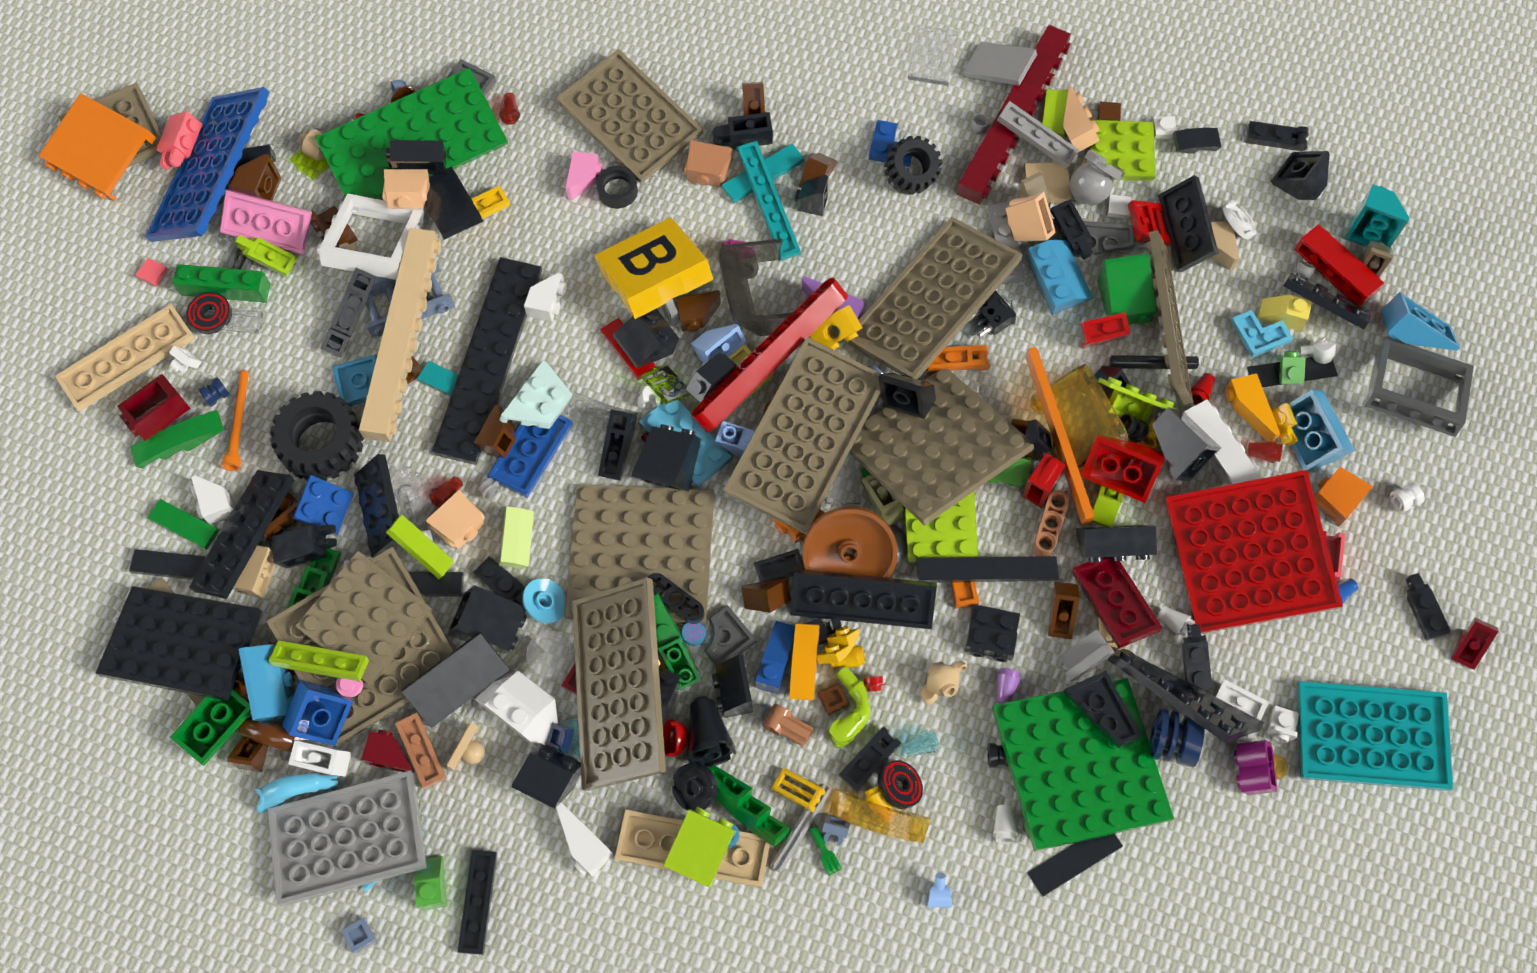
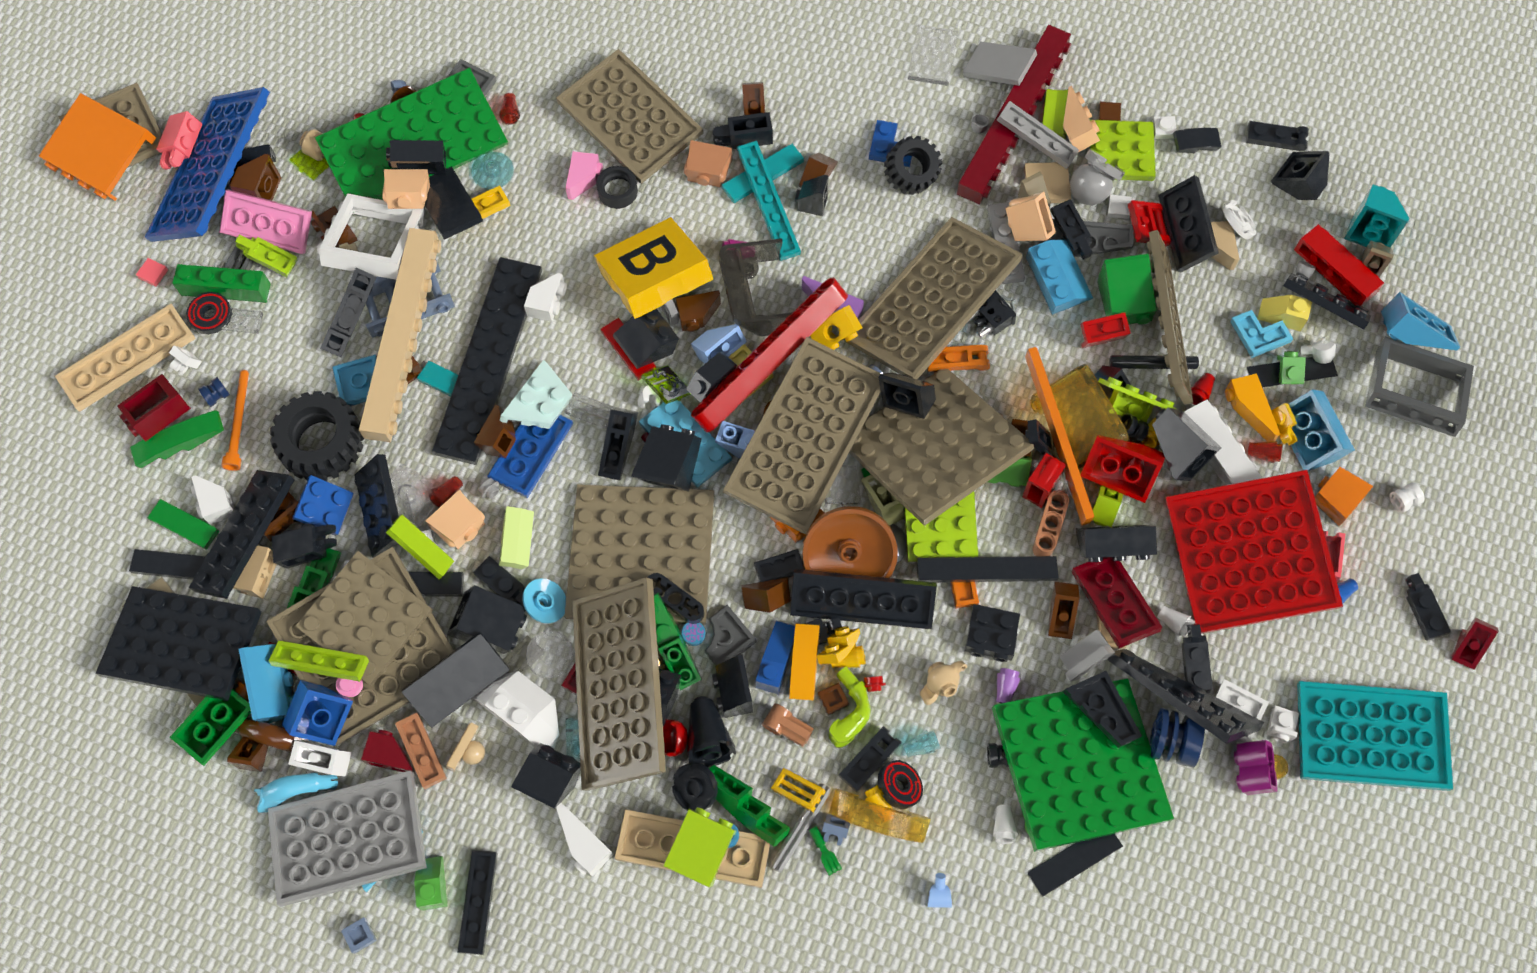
dark blue tile [547,723,574,753] -> none
none -> clear light blue dish [471,152,514,189]

